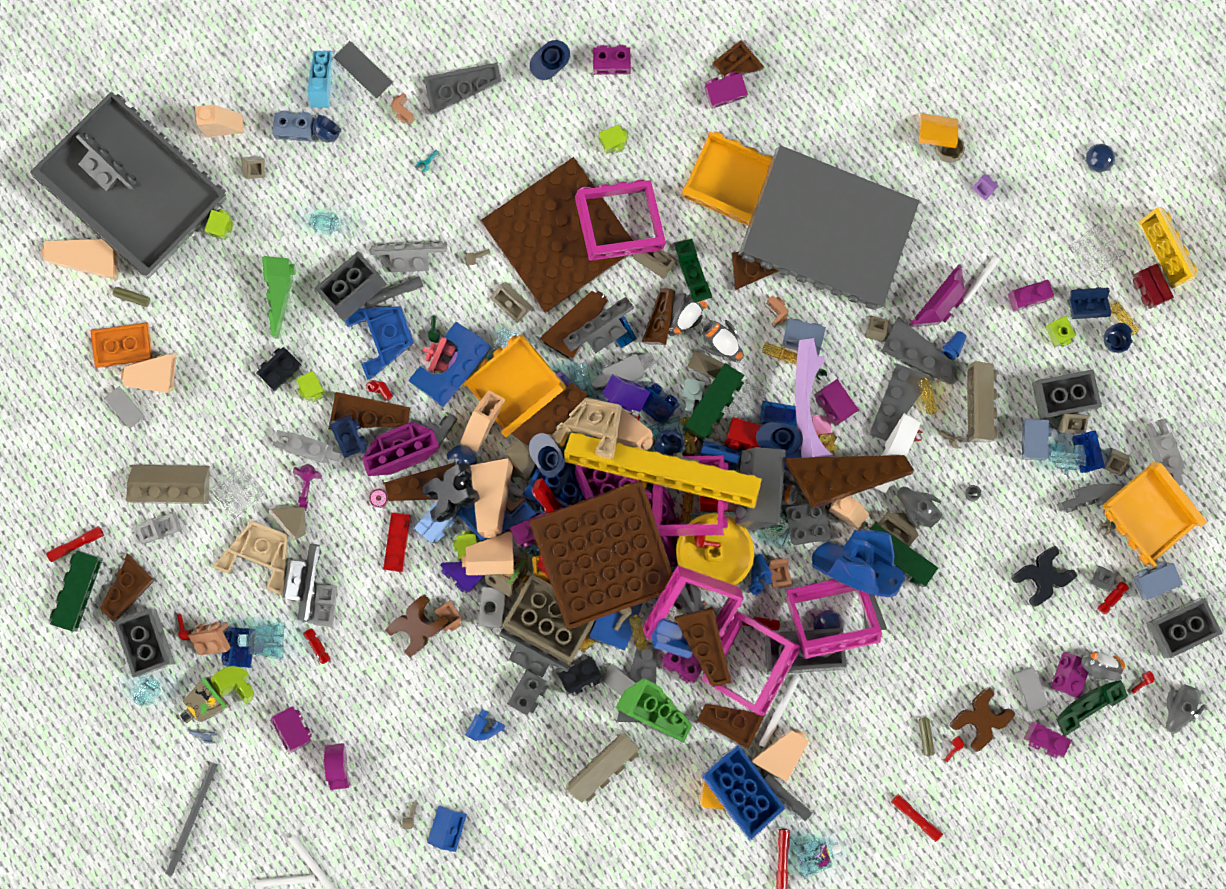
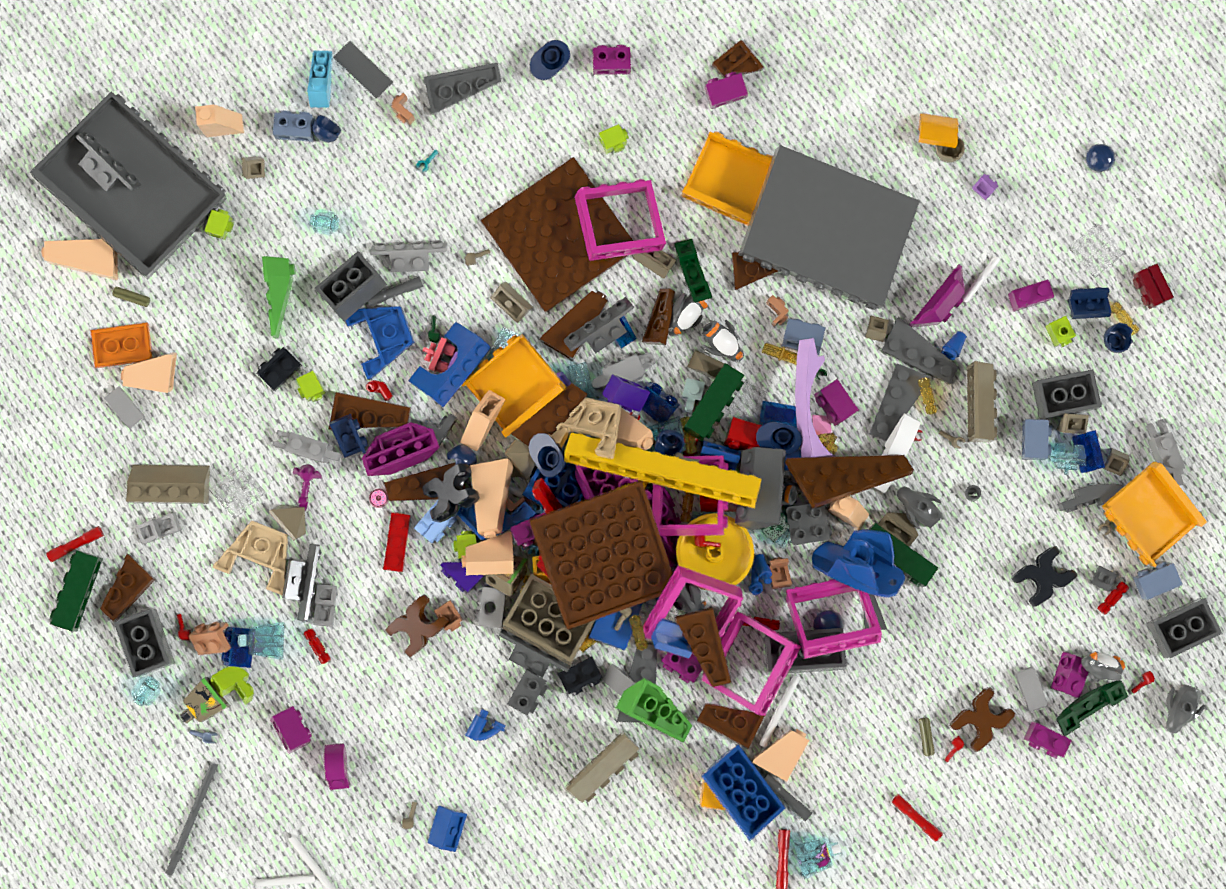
yellow slope [1139,207,1198,289] -> none

